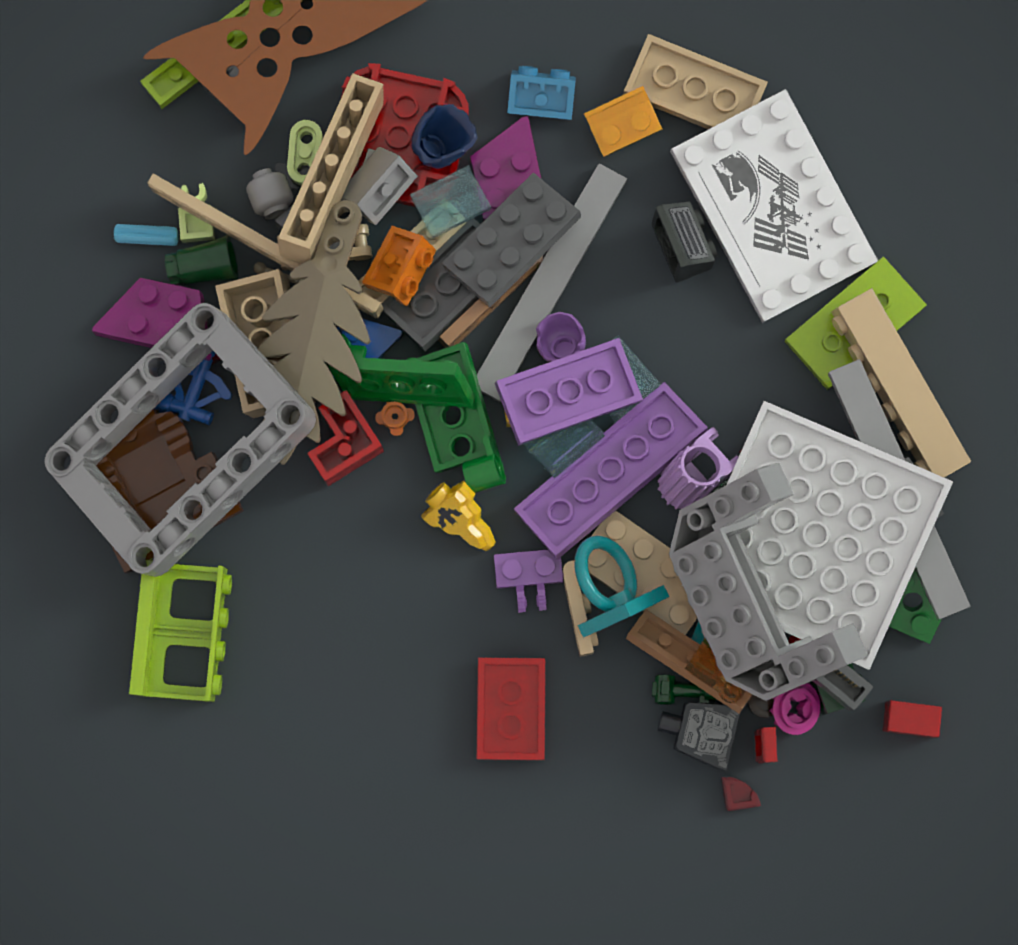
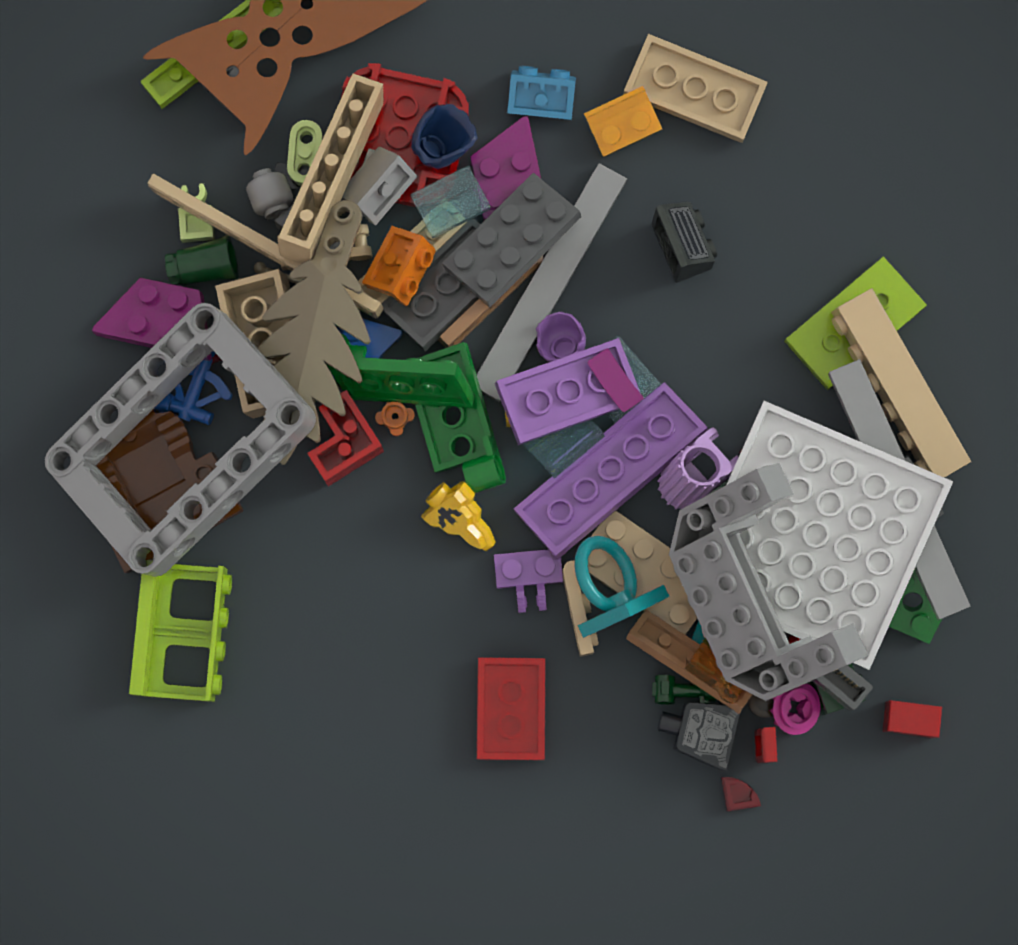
medium azure axle [114,224,179,246] -> none
white plate [670,89,878,323] -> none
none -> magenta sticker [587,348,644,412]

